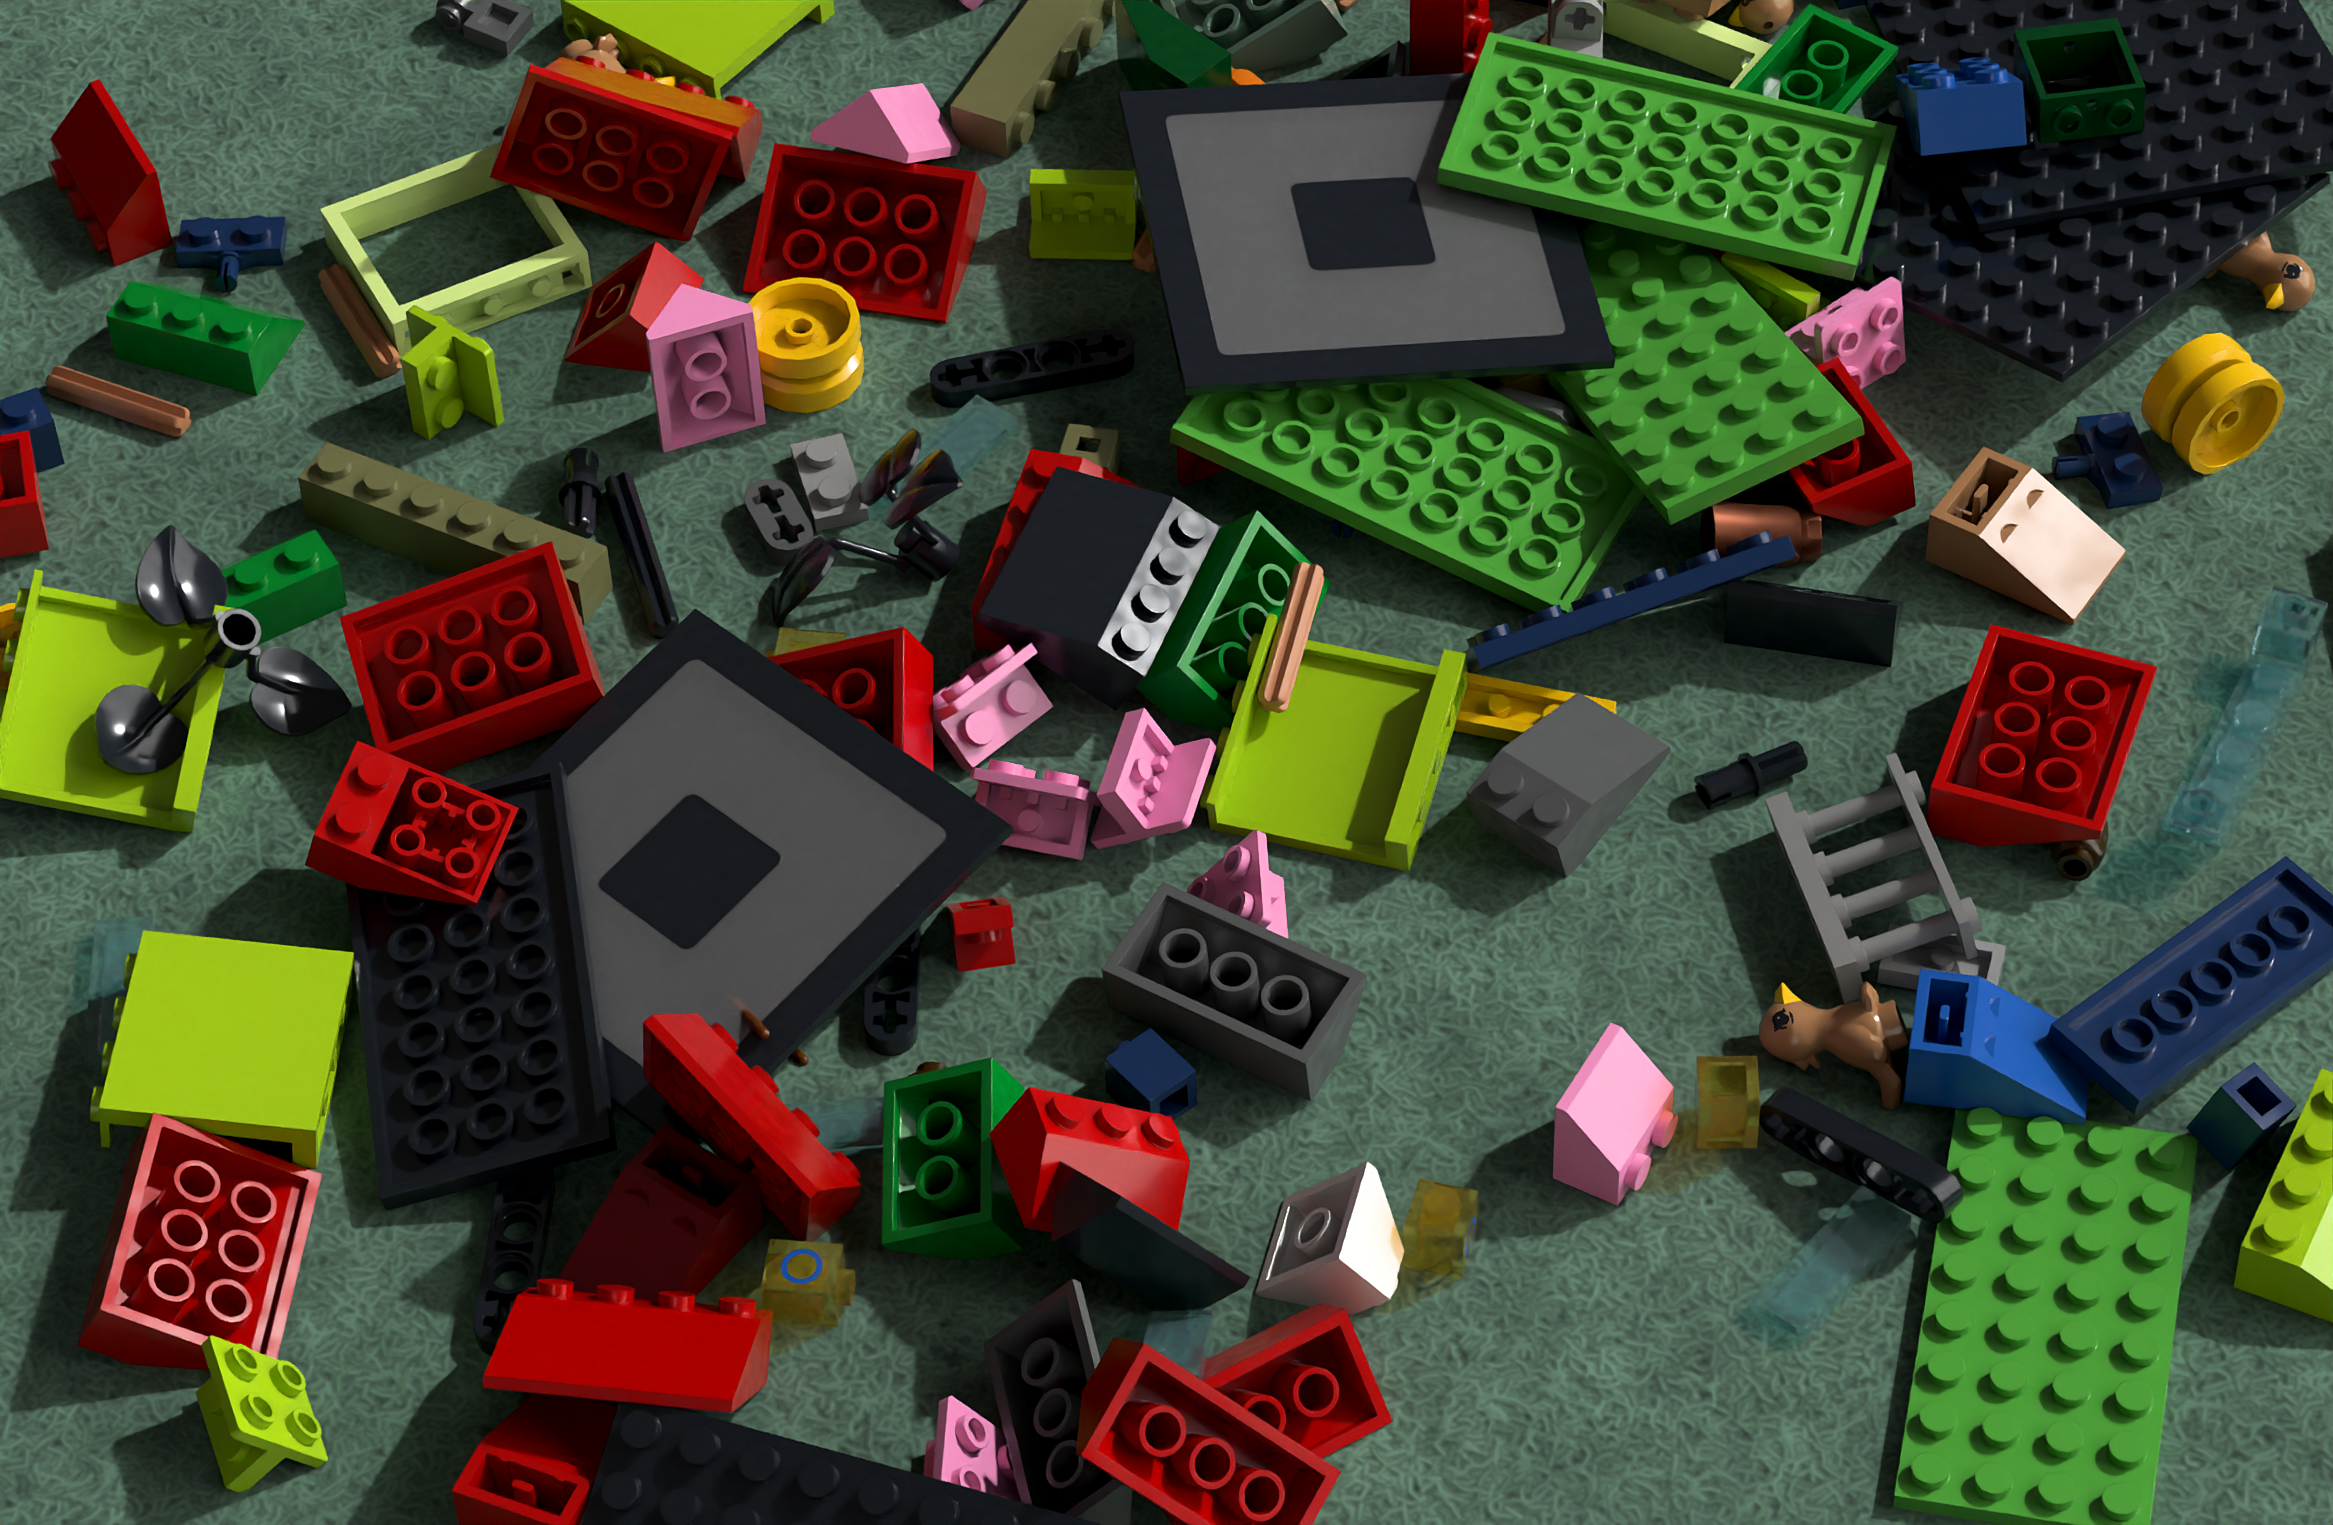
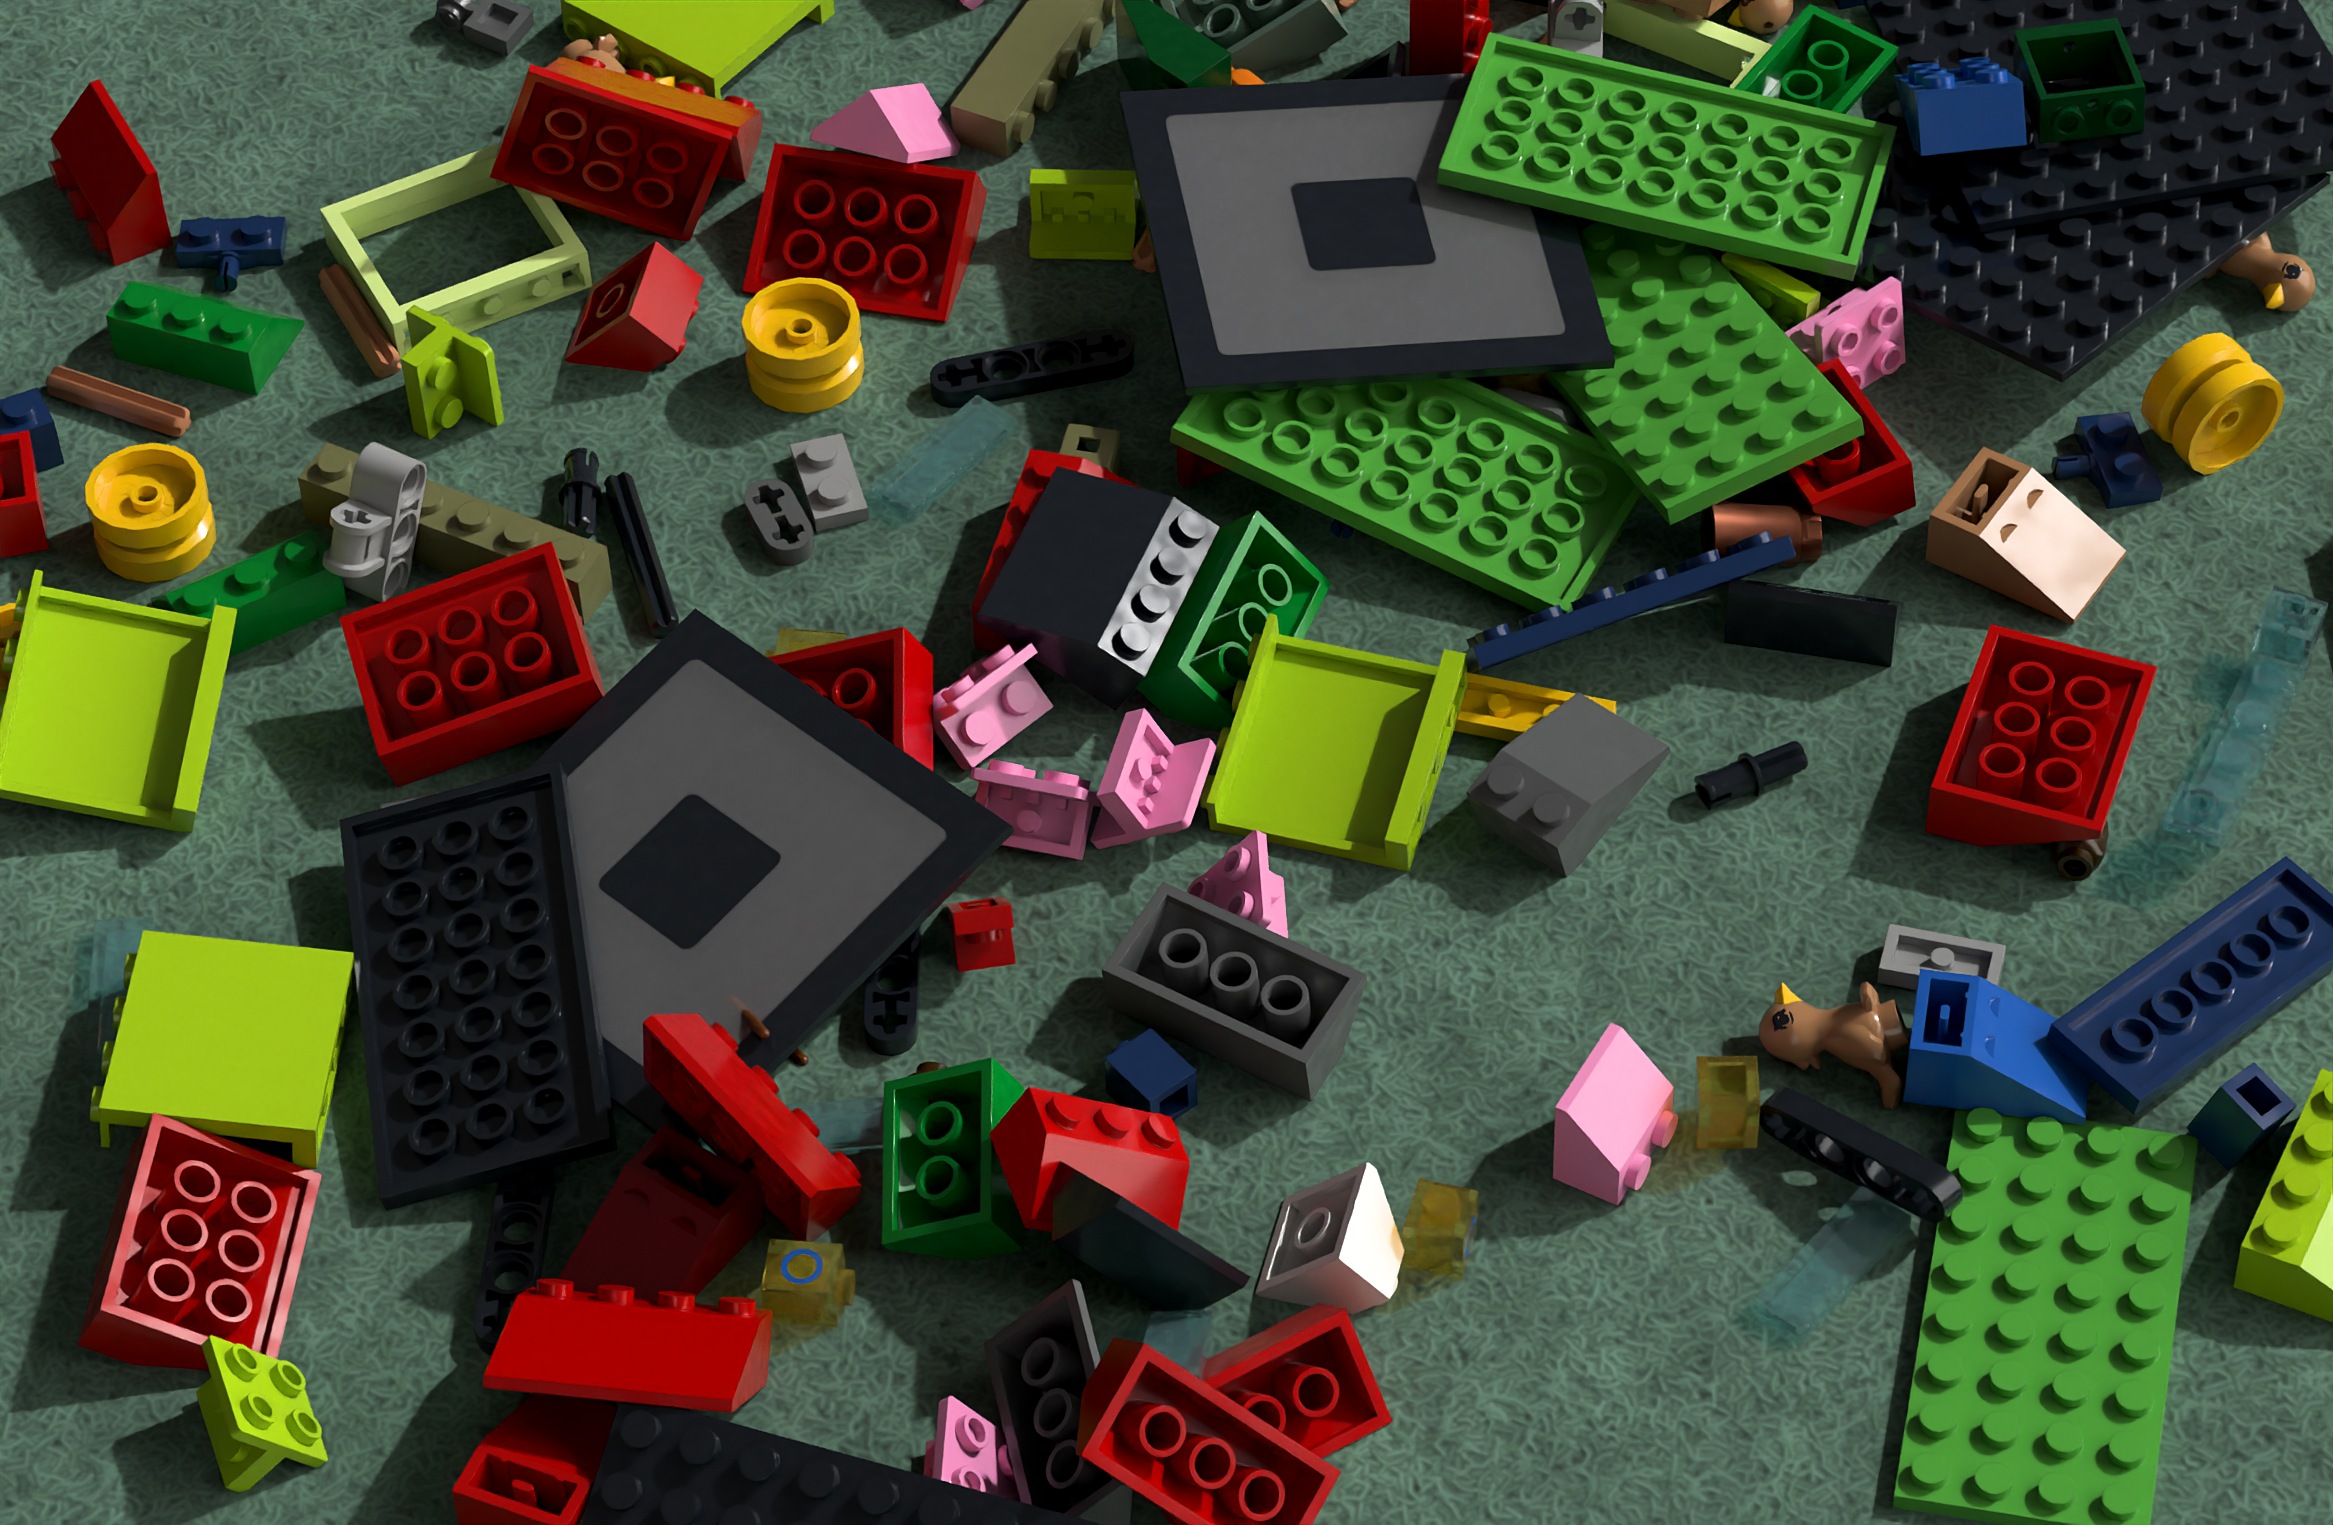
black plant [94,525,352,775] -> none
red slope [305,740,519,907] -> none
bright pink slope [645,283,766,452] -> none
black plant [772,428,964,629] -> none
nougat axle [1257,562,1324,713] -> none
light grey fence [1765,752,1982,1004] -> none
none -> yellow wheel [85,443,216,583]
none -> light grey piece [322,442,427,603]

